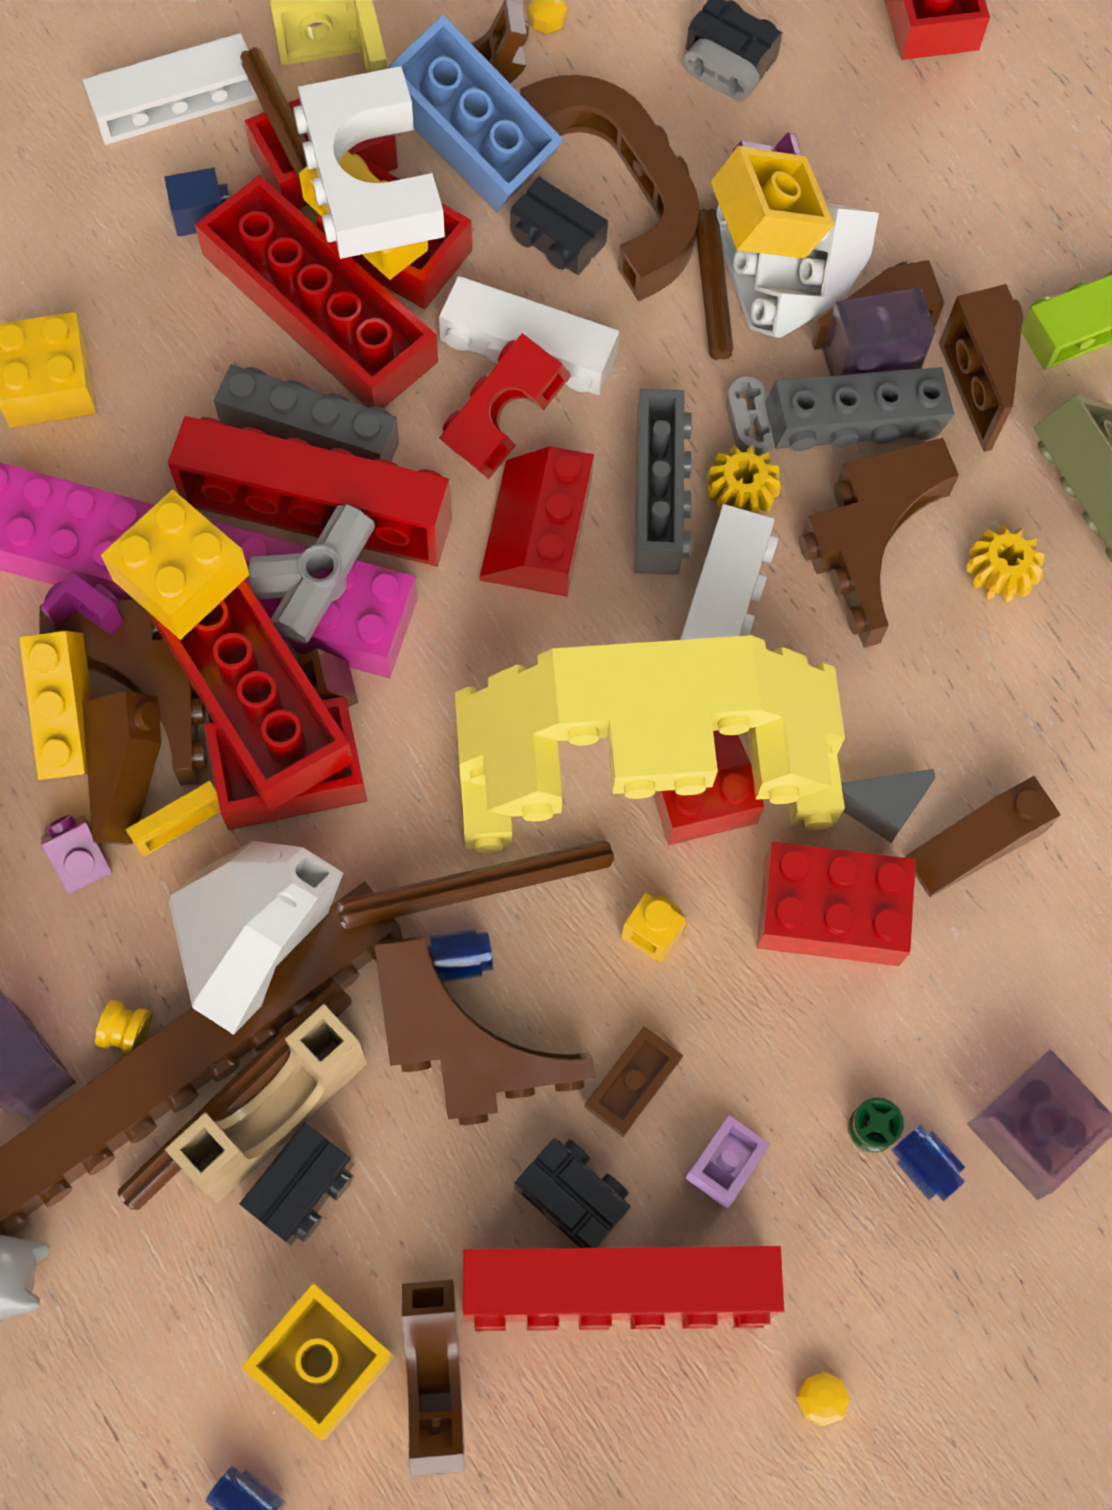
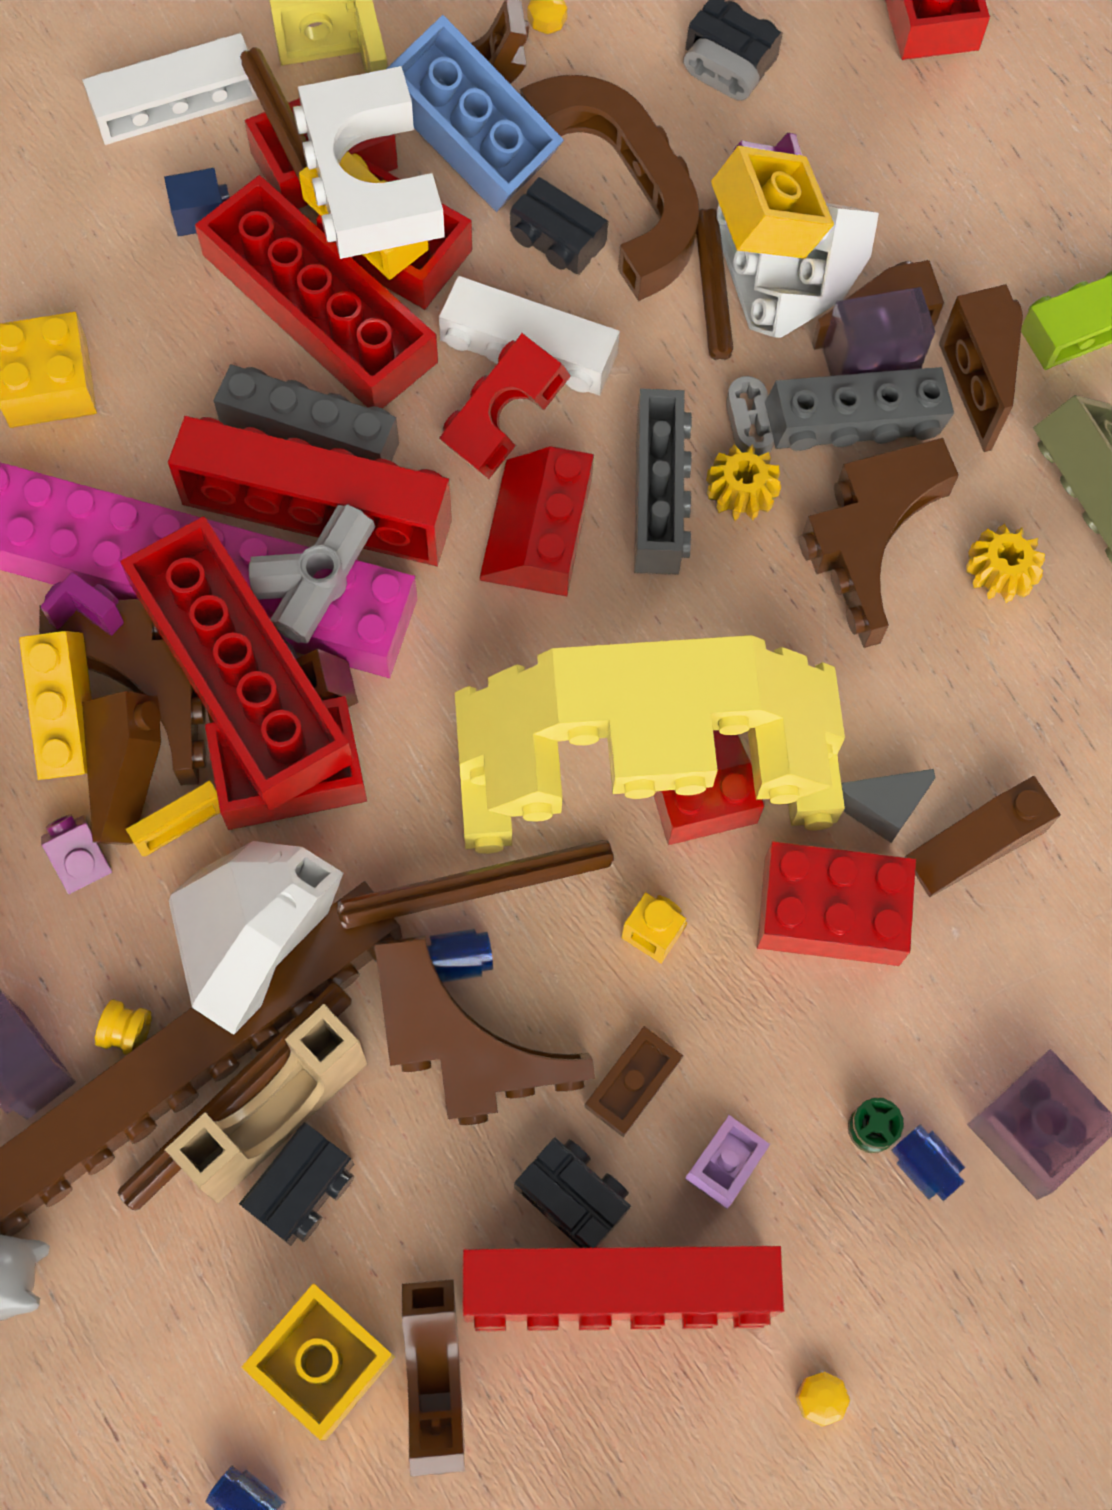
yellow brick [101,489,250,640] -> none
white brick [680,504,779,640] -> none

